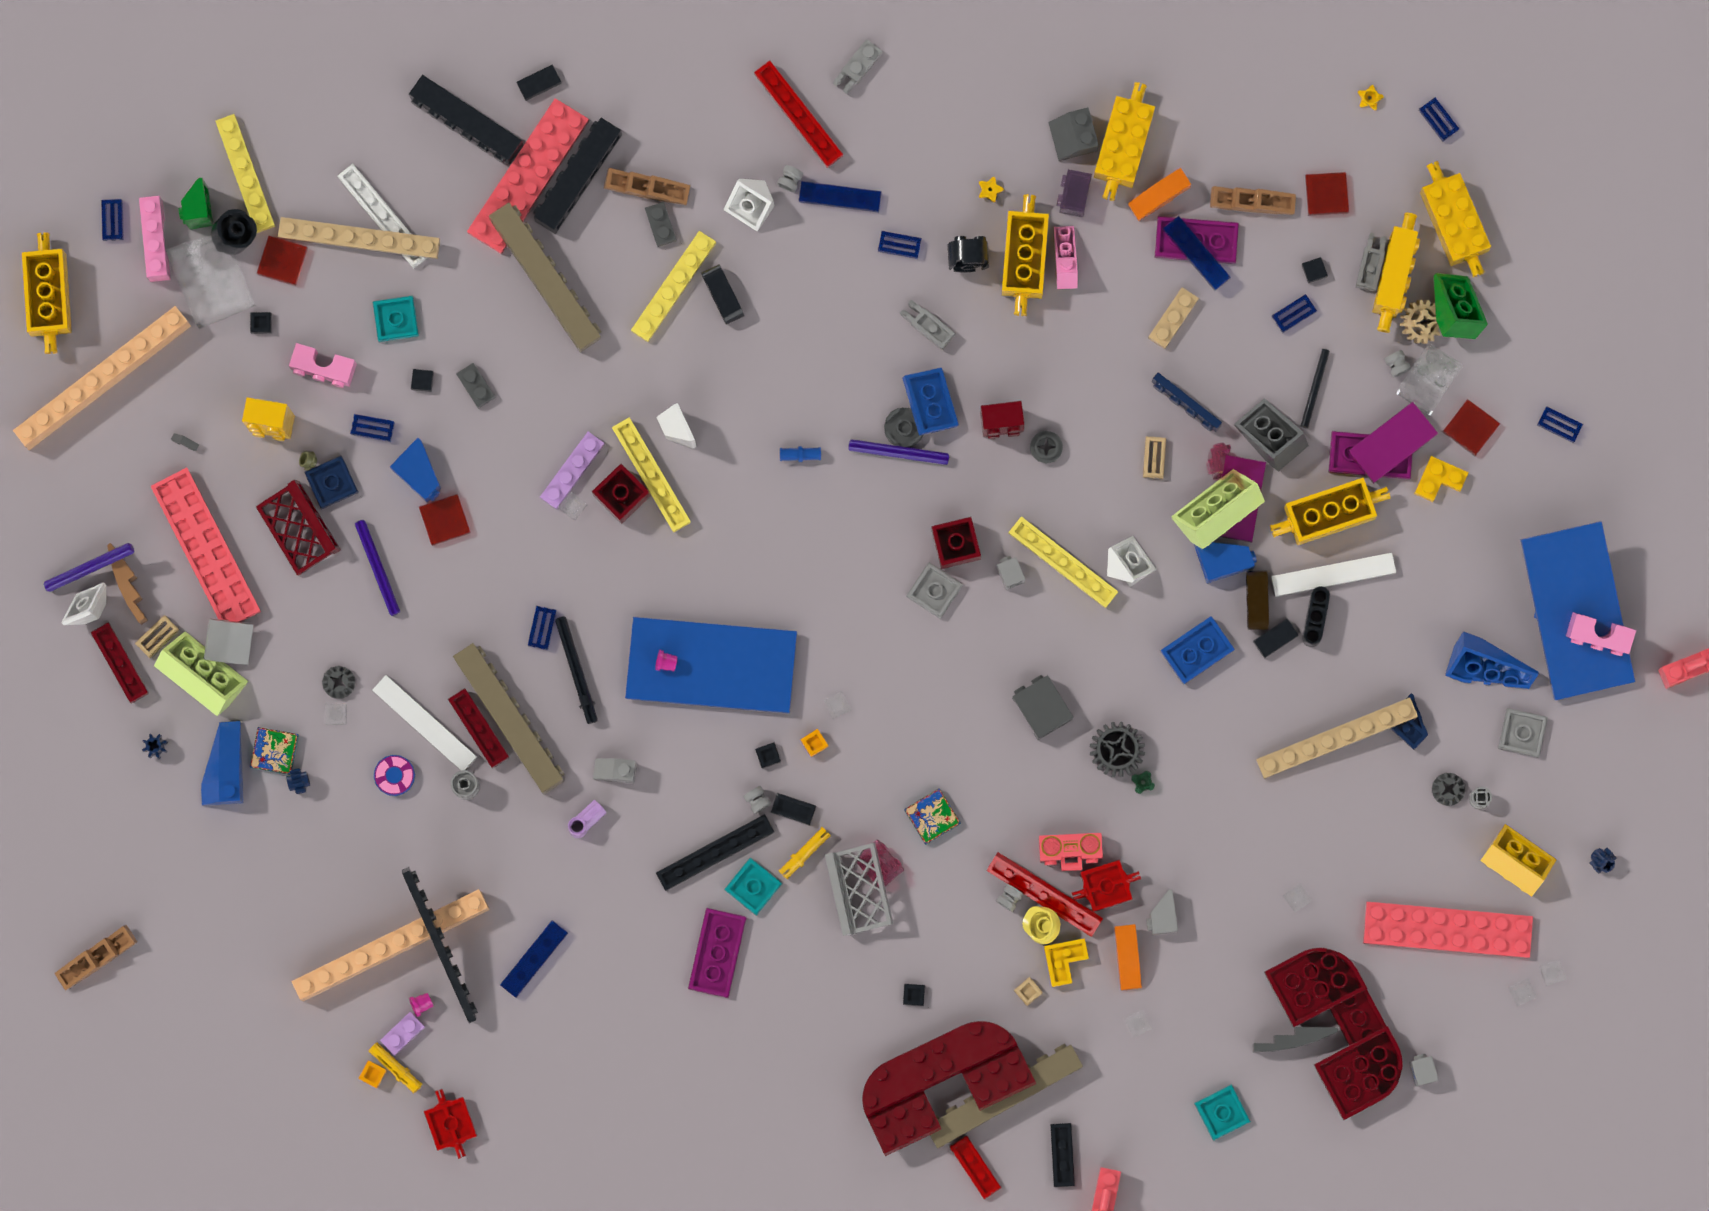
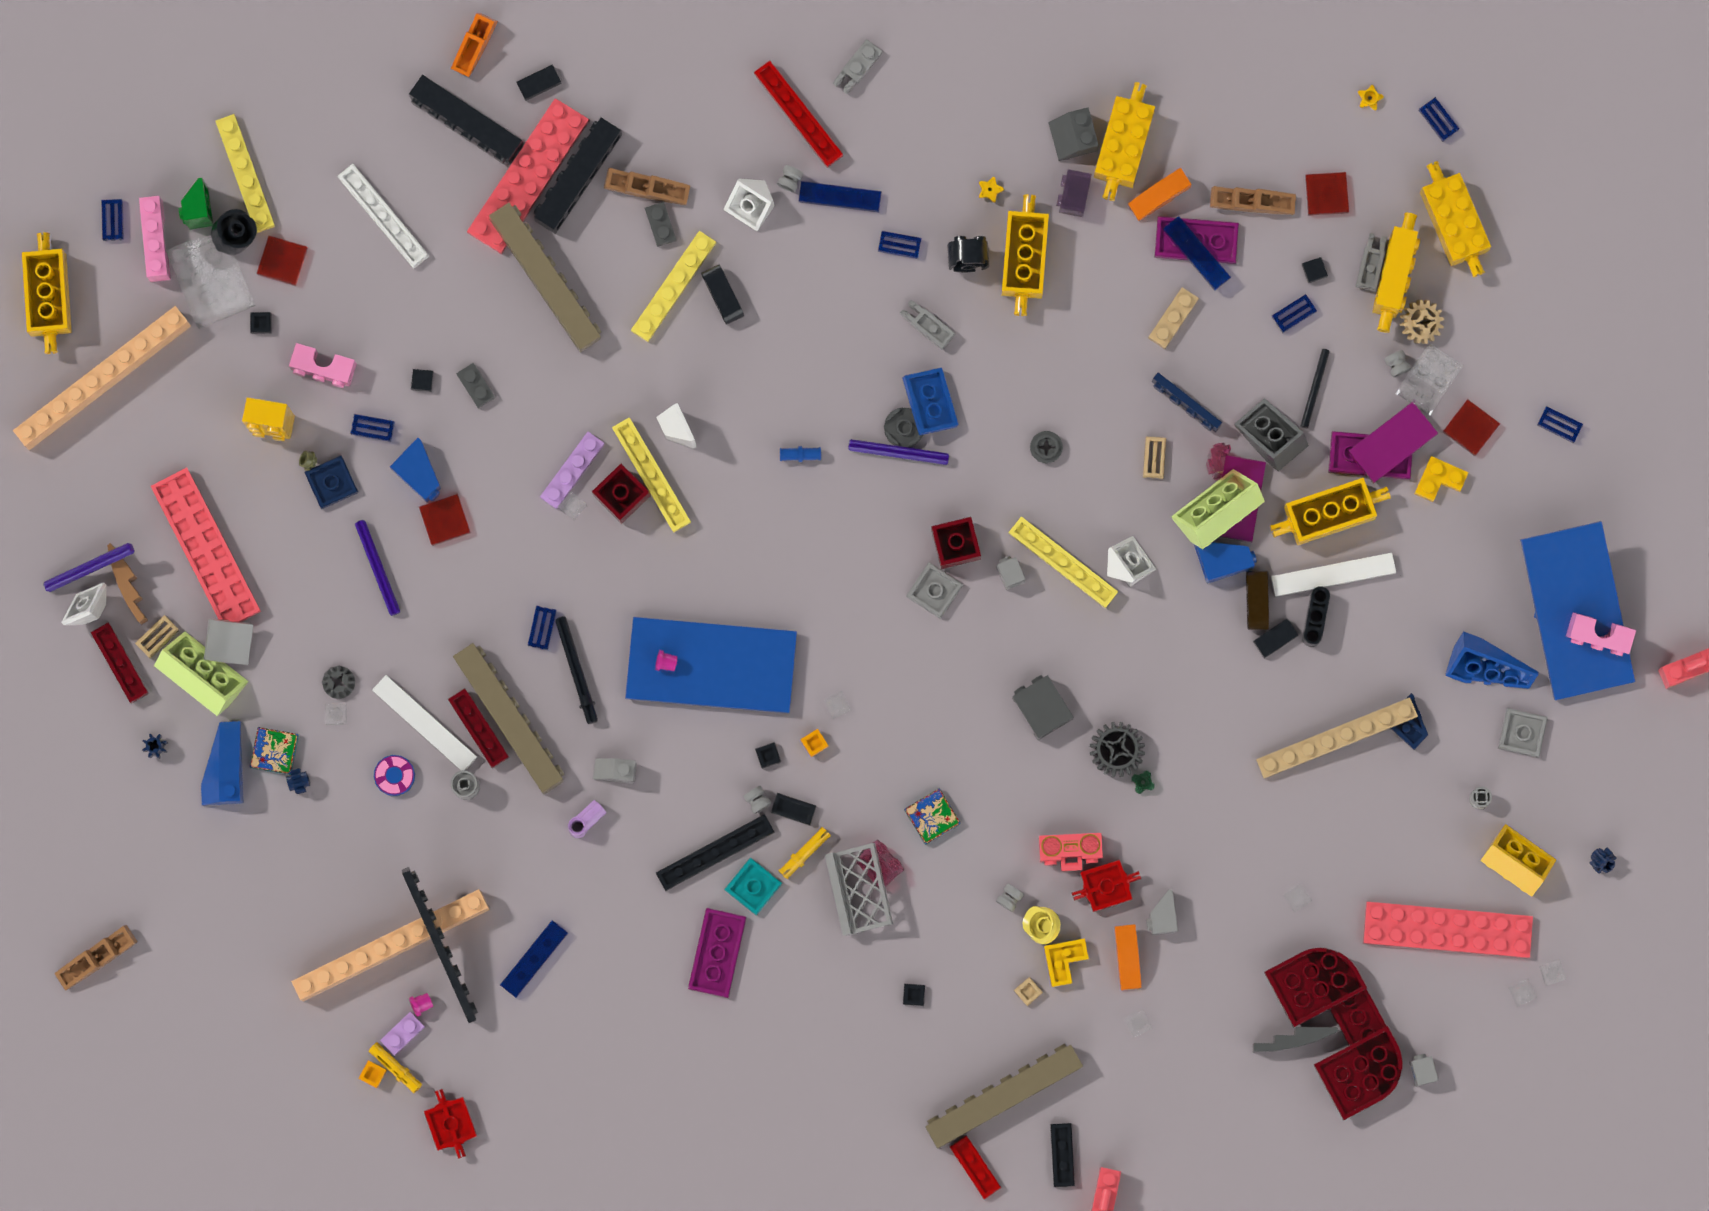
dark grey tile [171,433,199,451] -> none
dark red fence [256,480,341,576] -> none
tan plate [278,217,441,259] -> none
teal tile [373,296,419,342] -> none
dark red plate [862,1021,1036,1156] -> none
dark red brick [980,401,1025,439] -> none
red plate [986,852,1103,937] -> none
bright pink slope [1054,226,1078,289] -> none
blue plate [1160,616,1235,685] -> none
teal tile [1194,1084,1251,1141] -> none
dark grey gear [1432,773,1465,806] -> none
green slope [1434,273,1488,339] -> none
none -> orange slope [451,13,498,77]

